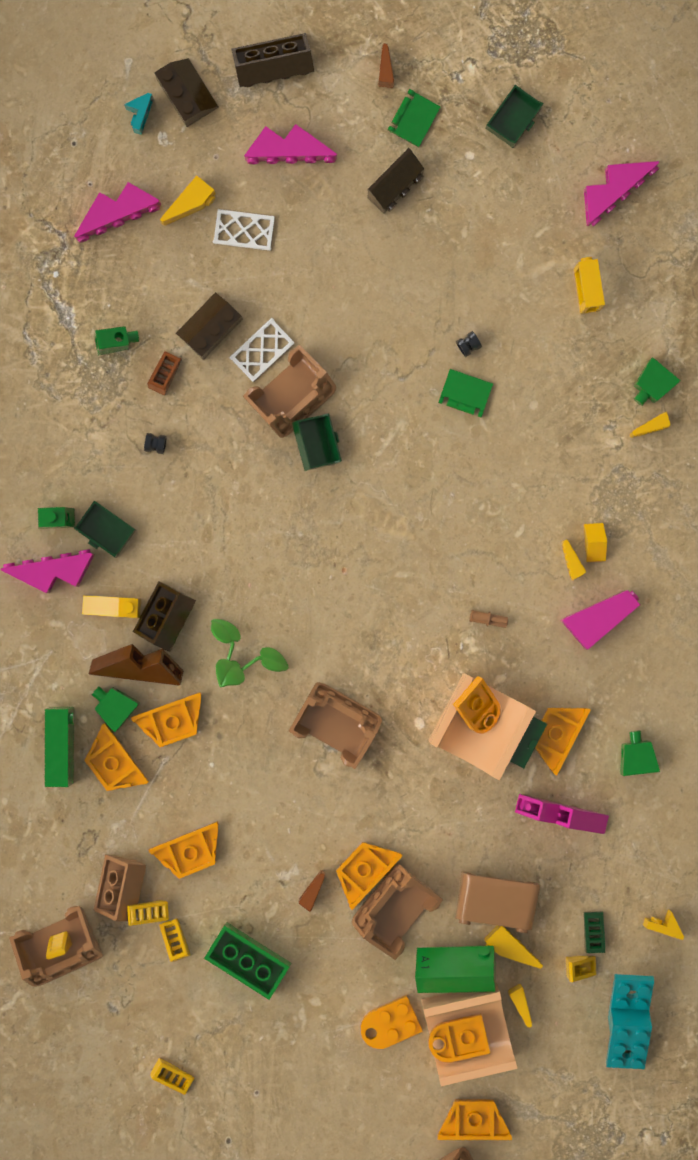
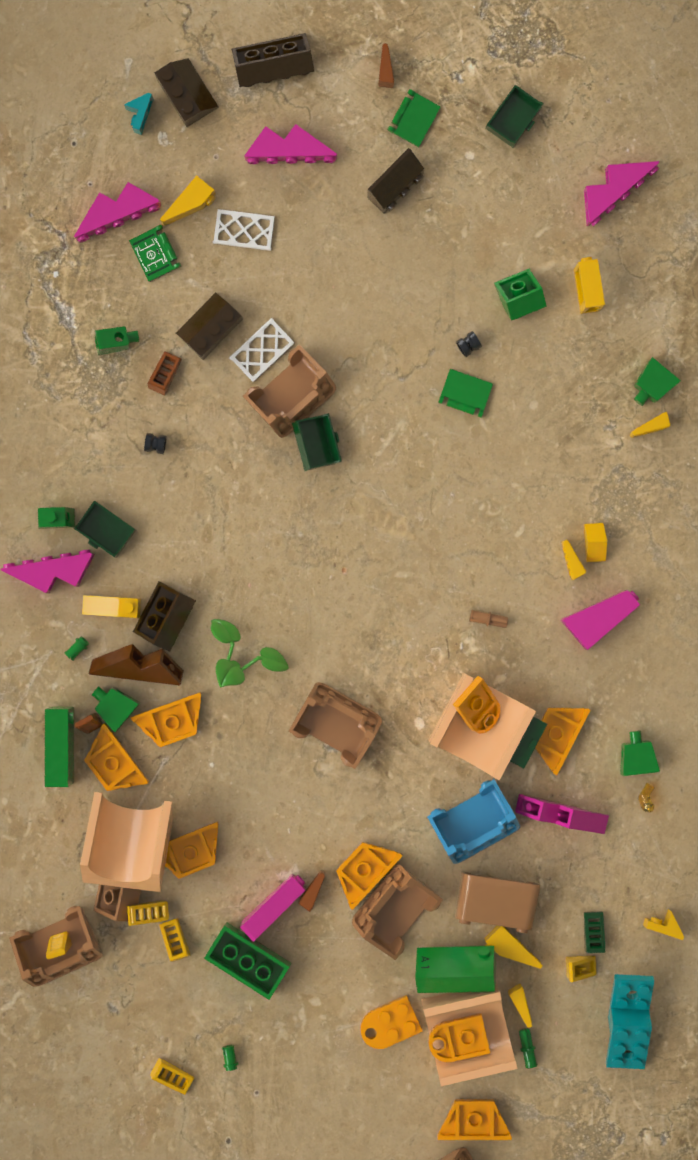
none -> green pin [65,636,89,661]
none -> dark orange slope [75,712,103,734]
none -> light nougat piece [80,792,173,892]
none -> green piece [129,225,181,282]
none -> green pin [222,1045,238,1071]
none -> dark pink slope [240,873,306,942]
none -> dark azure windscreen [427,779,520,864]
none -> green slope [494,269,547,321]
none -> green axle [519,1028,537,1069]
none -> clear yellow arm [638,783,655,813]

